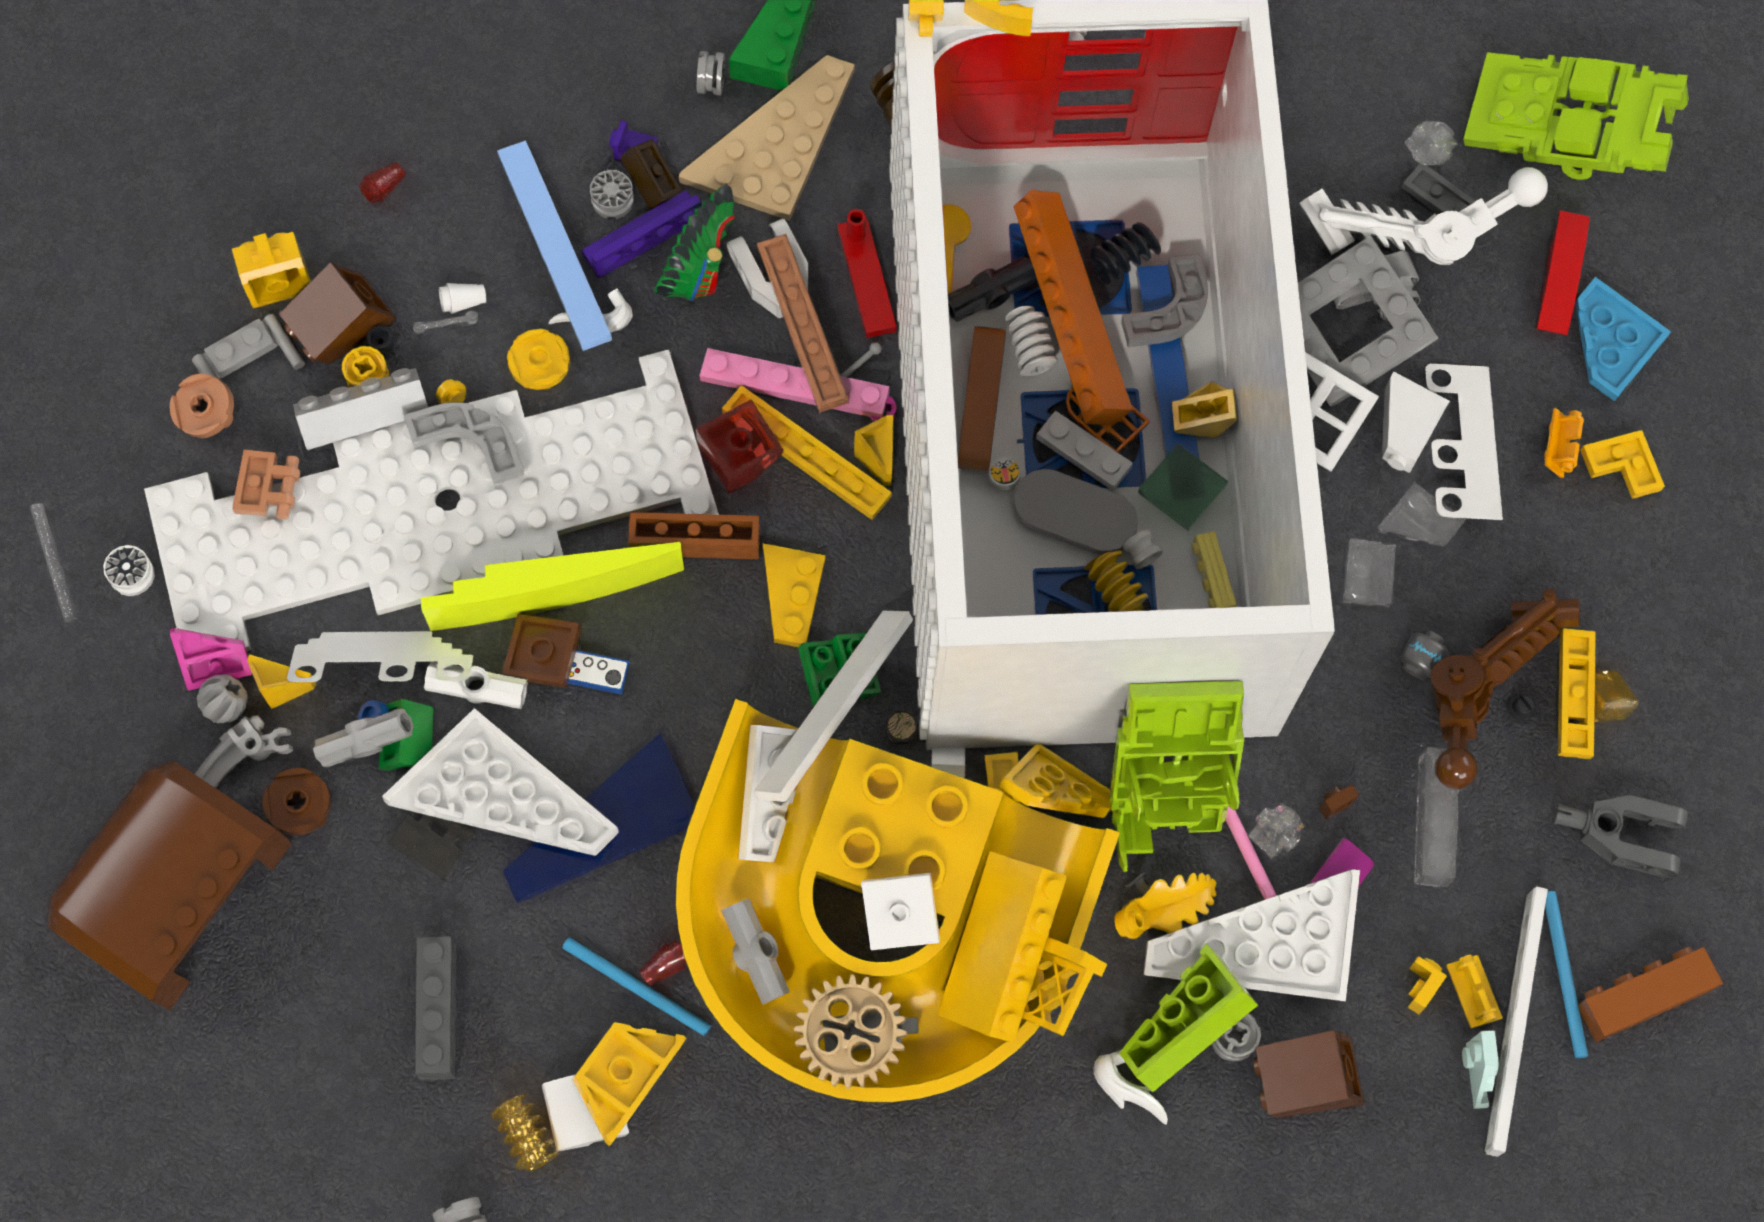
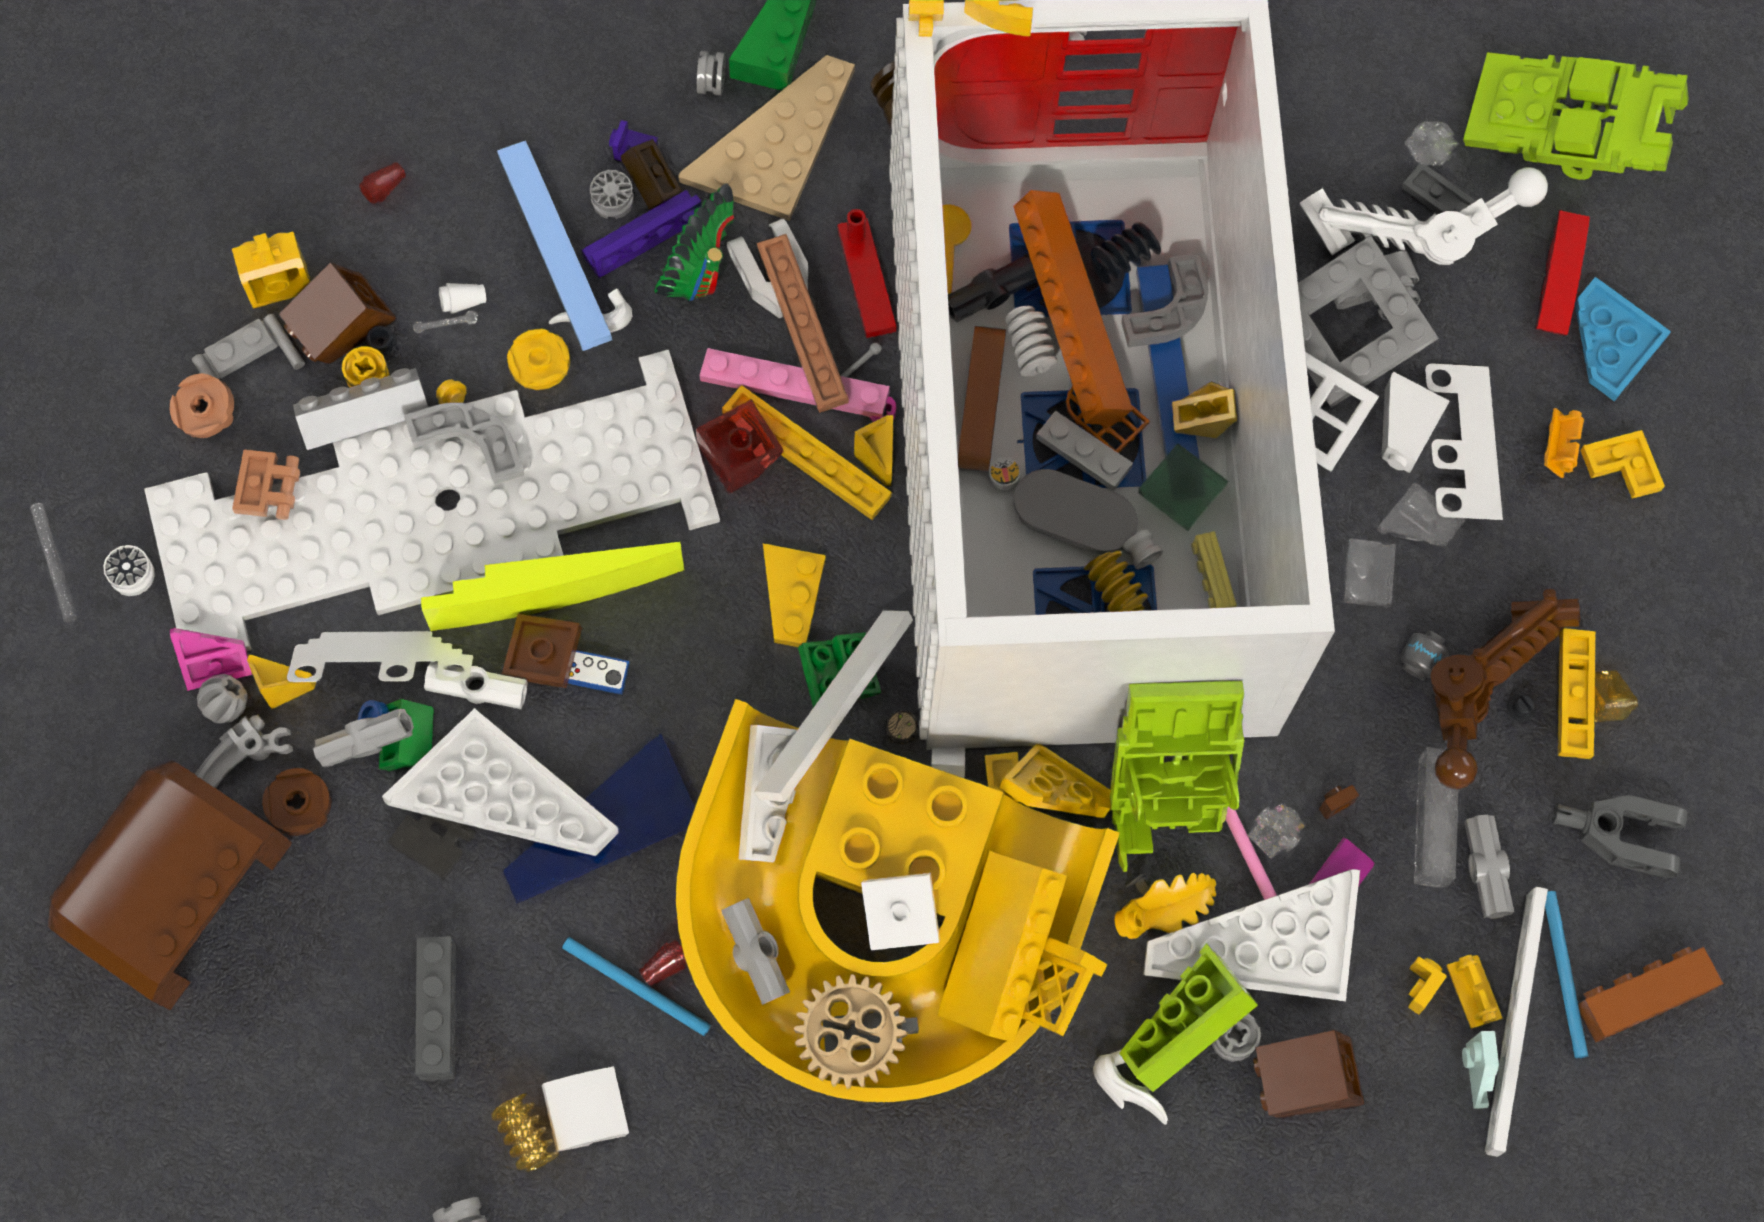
yellow wing [572,1022,687,1146] -> none
dark orange brick [628,512,760,559] -> none
none -> light grey piece [1464,814,1514,919]

